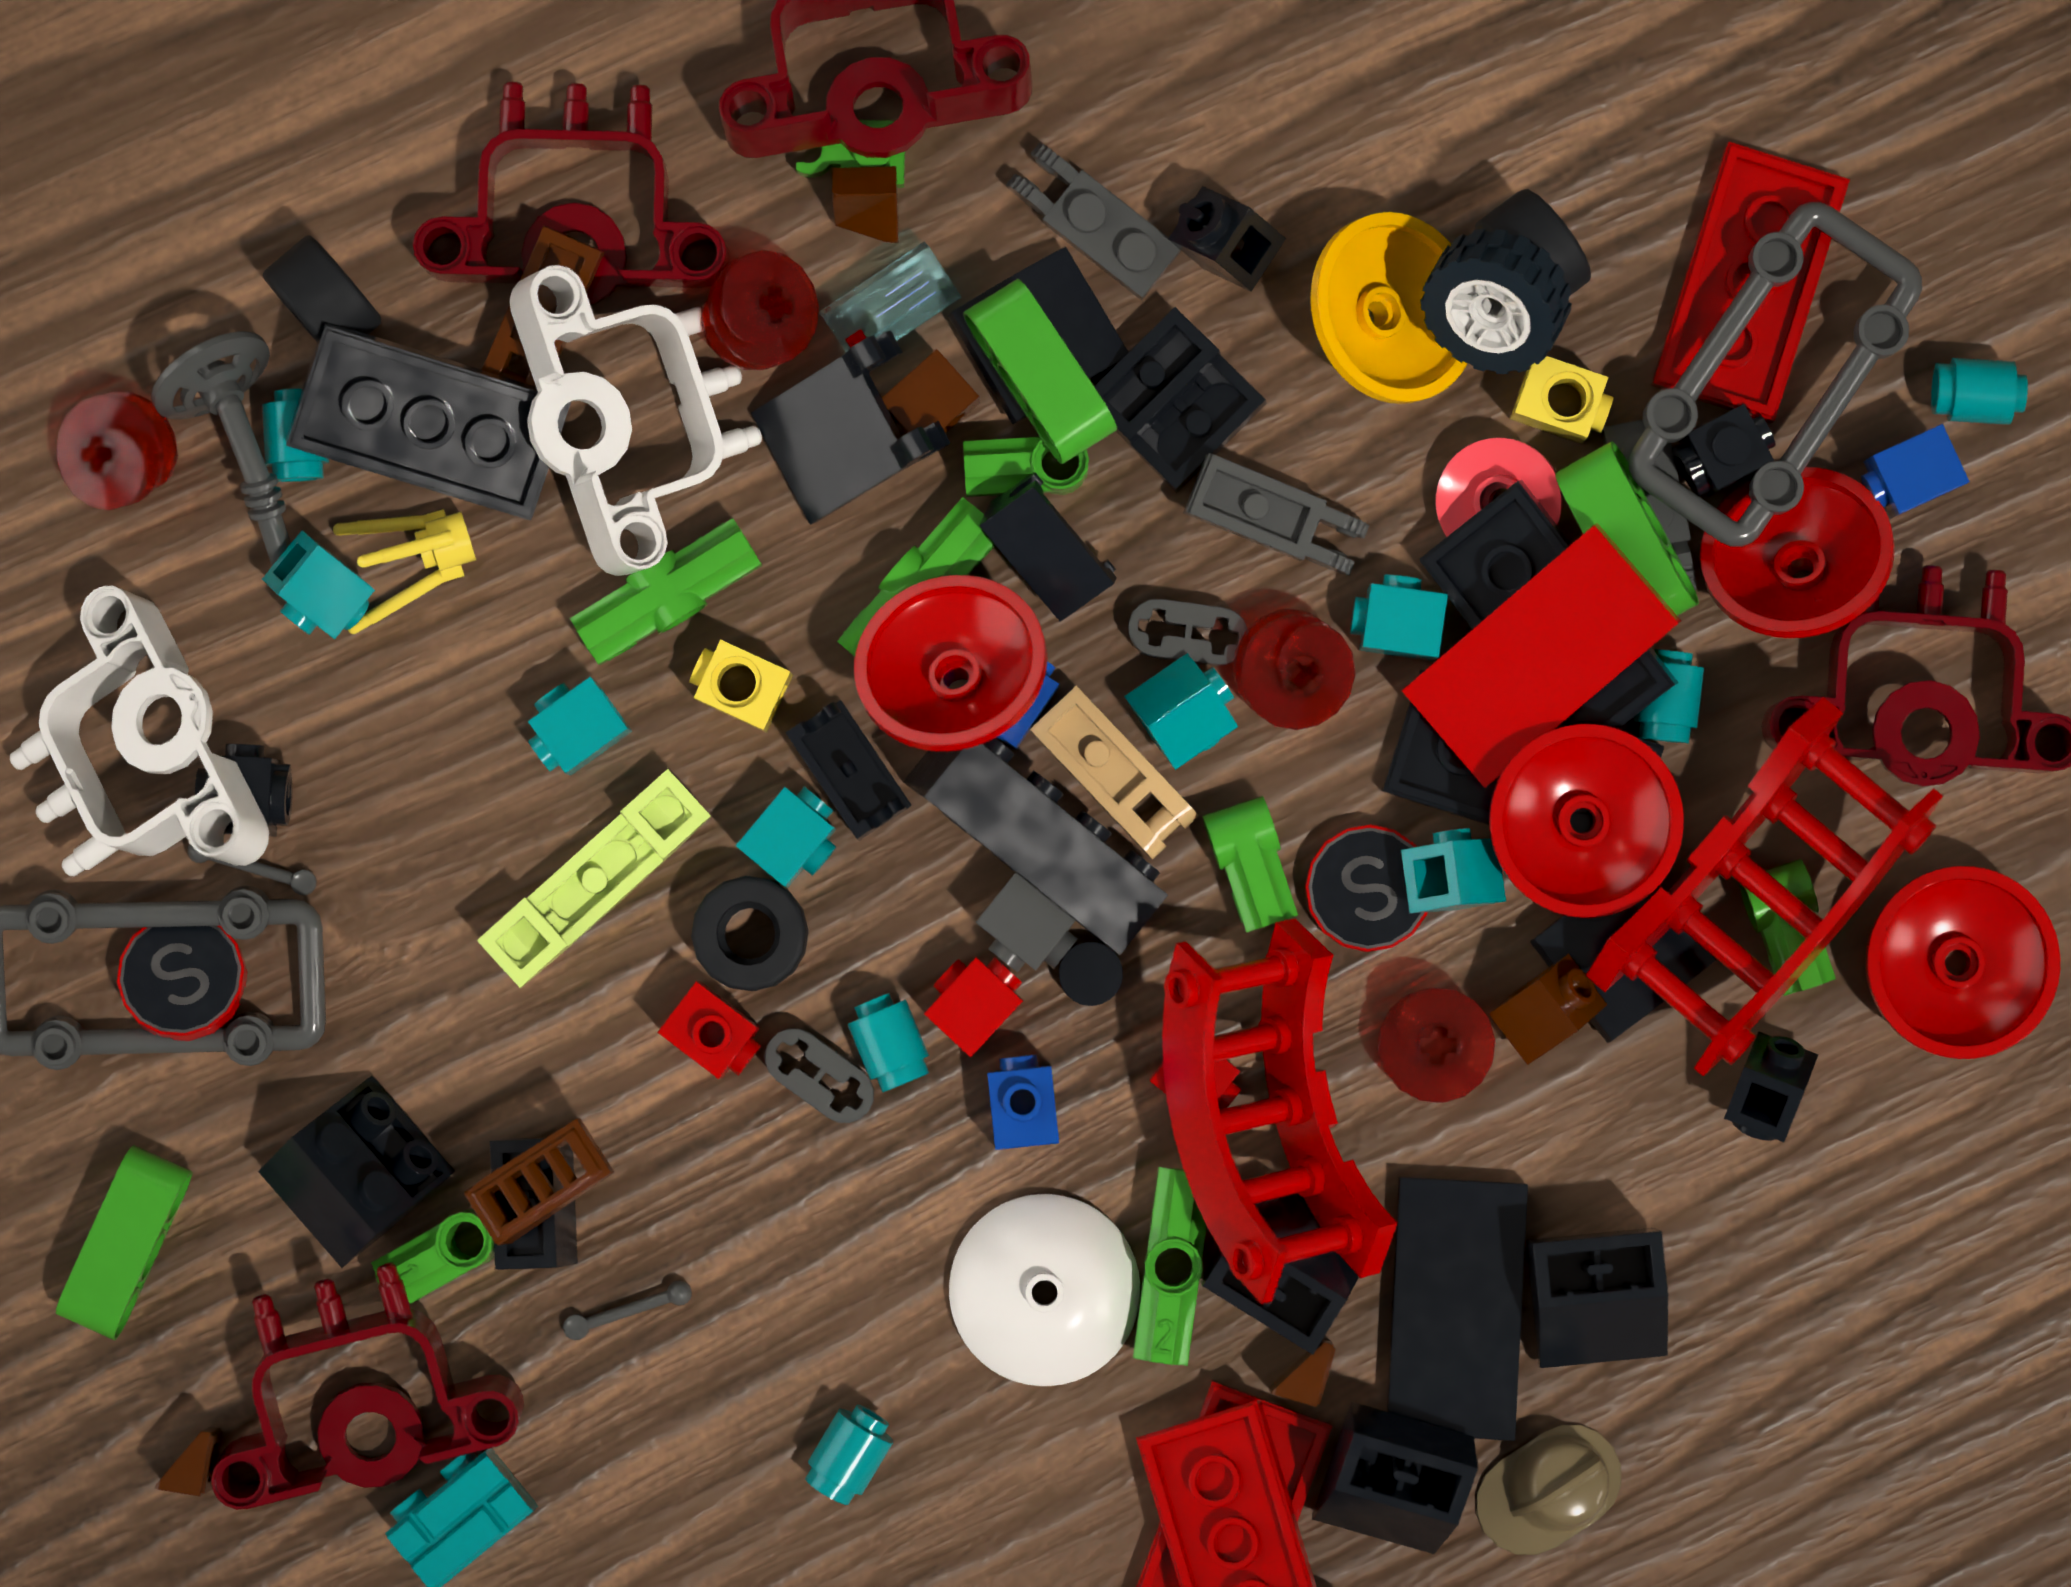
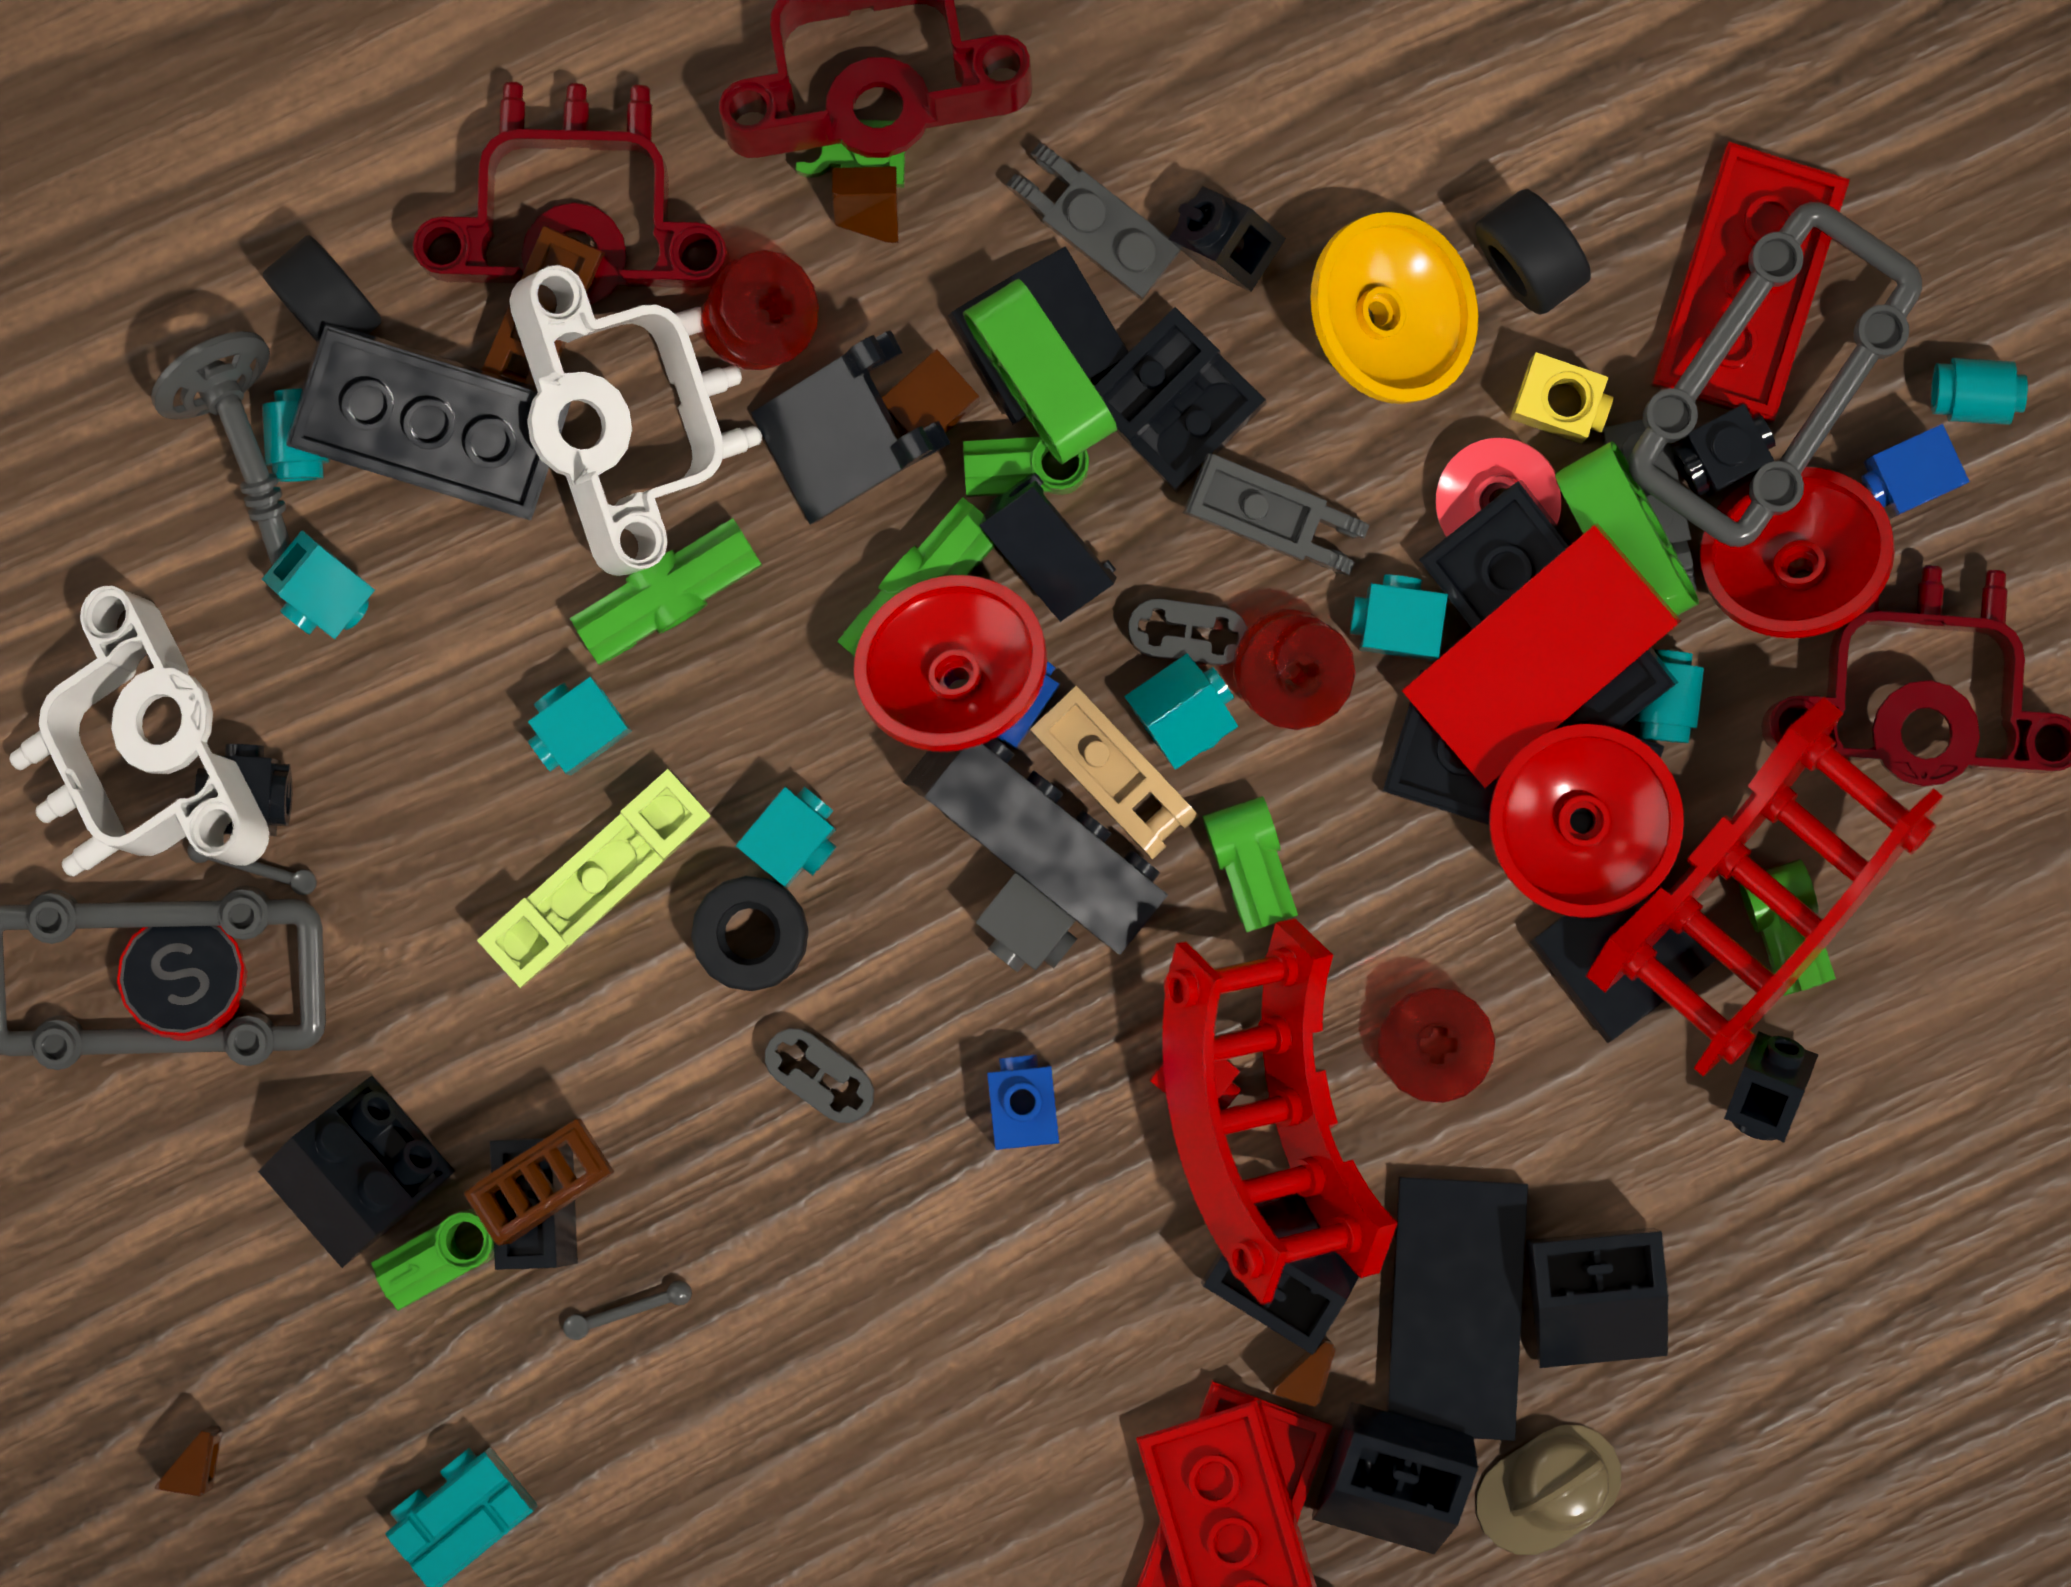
bright green beam [55,1145,193,1341] -> none
clear red piece [56,391,178,510] -> none
dark red piece [211,1263,524,1510] -> none
light yellow plant [333,509,476,634] -> none
red brick [657,981,762,1079] -> none
light yellow brick [689,639,793,733] -> none
black hinge [785,700,912,841] -> none
teal brick [805,1404,894,1505] -> none
clear light blue tile [819,241,962,353] -> none
teal brick [847,993,929,1093] -> none
red brick [924,957,1023,1058] -> none
white dish [949,1194,1140,1386] -> none
black tile [1059,942,1123,1006] -> none
bright green piece [1133,1166,1207,1366] -> none
black tile [1304,824,1428,952] -> none
teal brick [1401,828,1506,913] -> none
black wheel [1421,229,1572,374] -> none
reddish brown brick [1489,954,1607,1065] -> none
red dish [1866,866,2061,1059] -> none

